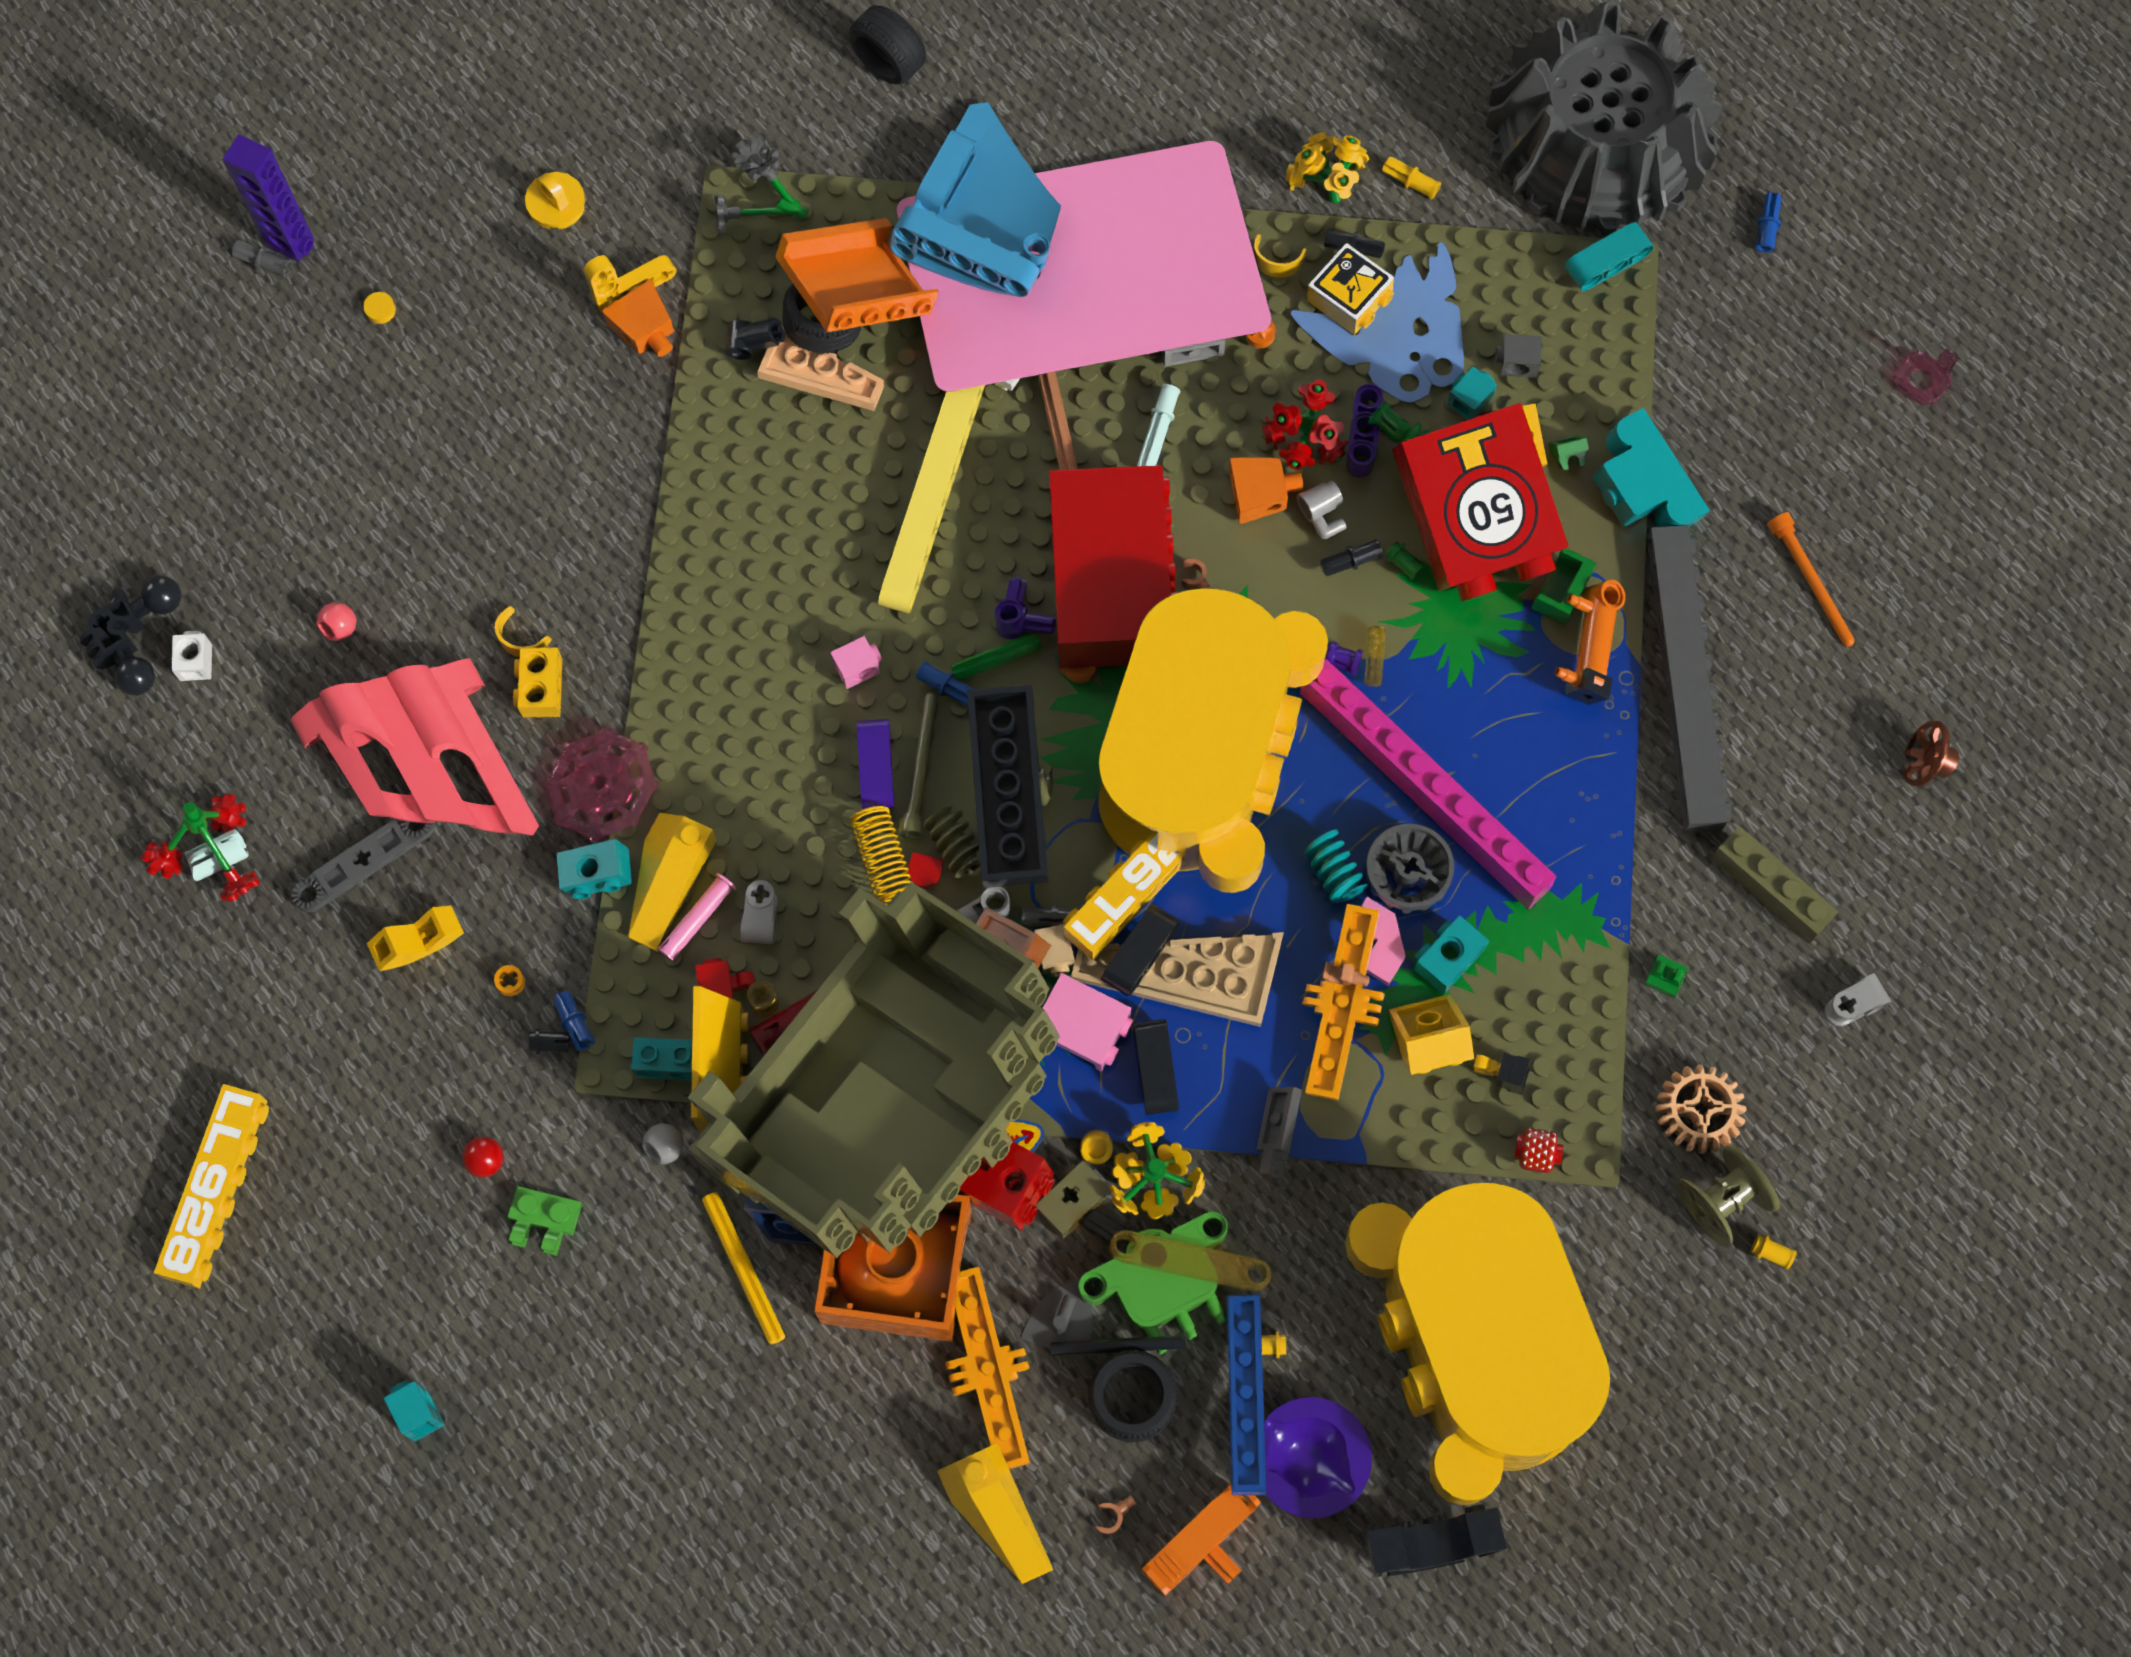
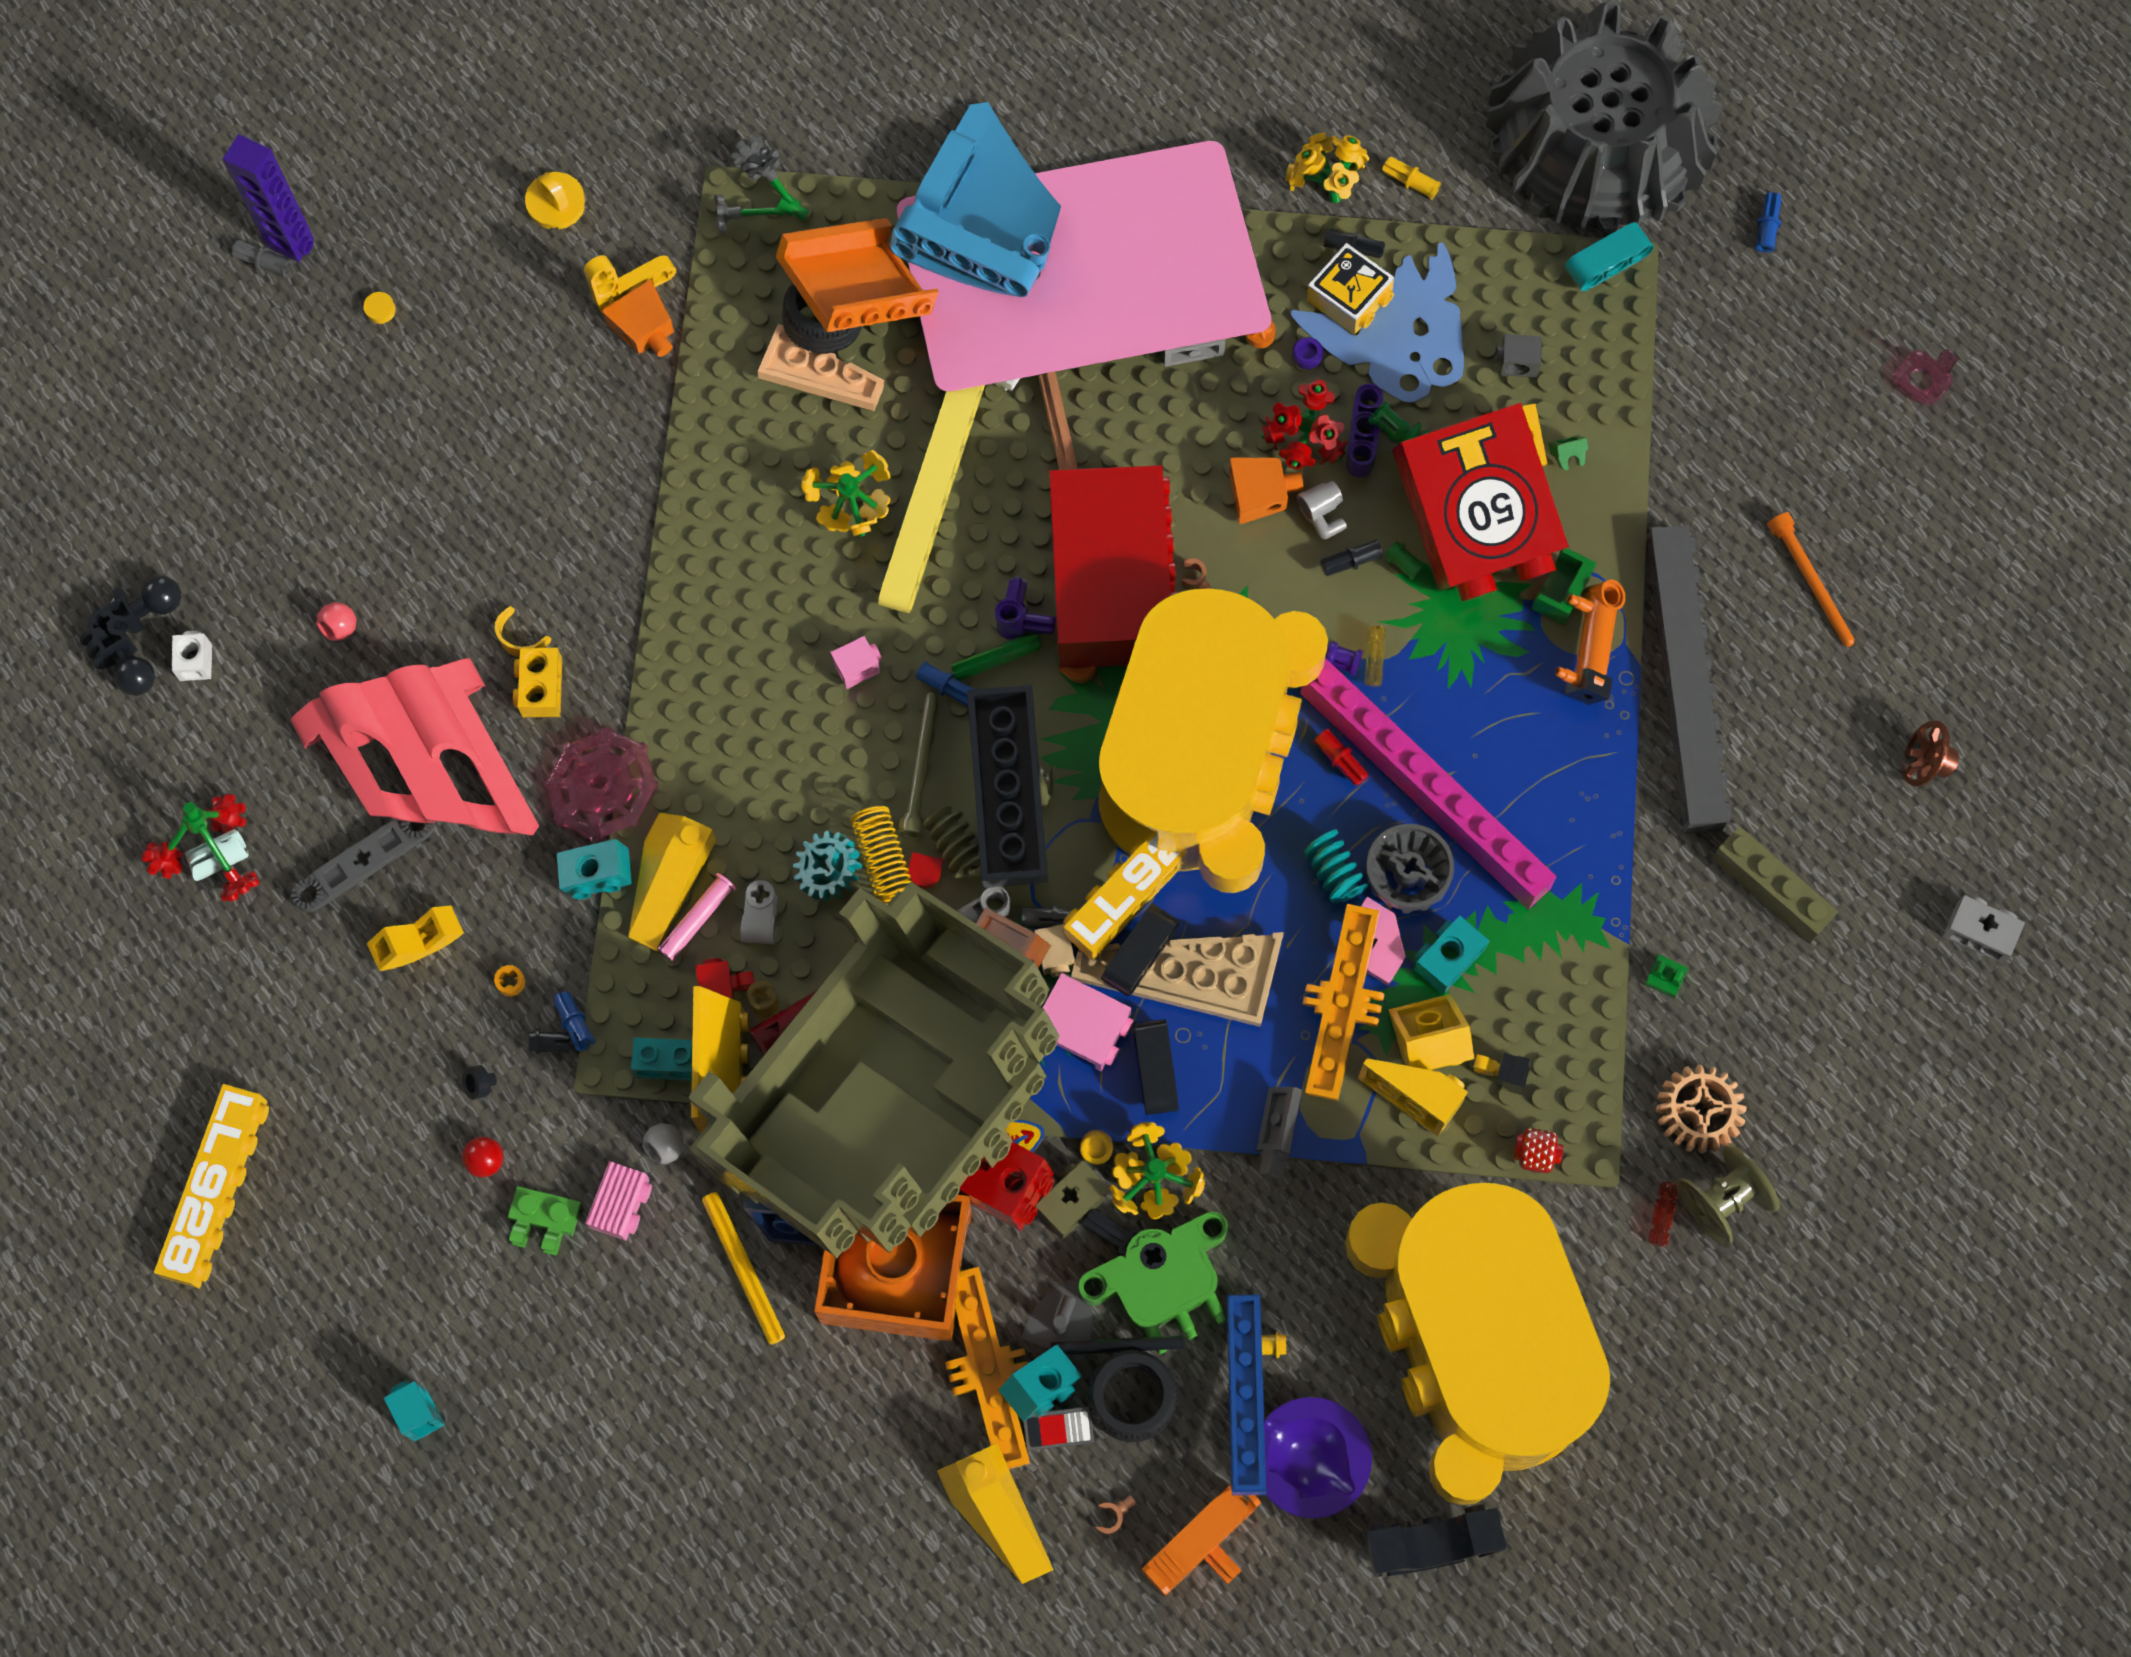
black piece [725,318,785,360] -> none
black tyre [849,5,926,85] -> none
dark purple beam [857,719,894,810] -> none
clear yellow piece [1109,1230,1271,1291] -> none
light aqua axle [1137,384,1180,466] -> none
yellow helmet [1253,234,1307,278] -> none
nougat piece [1322,961,1370,986] -> none
teal brick [1447,367,1497,420] -> none
teal brick [1593,407,1710,527] -> none
yellow pin [1750,1234,1796,1270] -> none
light grey piece [1824,973,1892,1027] -> none
none -> black tile [462,1065,497,1100]
none -> bright pink brick [585,1161,652,1241]
none -> teal gear [793,830,862,902]
none -> yellow plant [801,450,890,537]
none -> teal brick [998,1345,1082,1422]
none -> slope [1024,1407,1094,1451]
none -> dark purple tile [1292,337,1323,370]
none -> red axle [1314,729,1368,786]
none -> yellow slope [1358,1058,1468,1137]
none -> clear red axle [1648,1182,1678,1247]
none -> light grey brick [1942,895,2025,964]

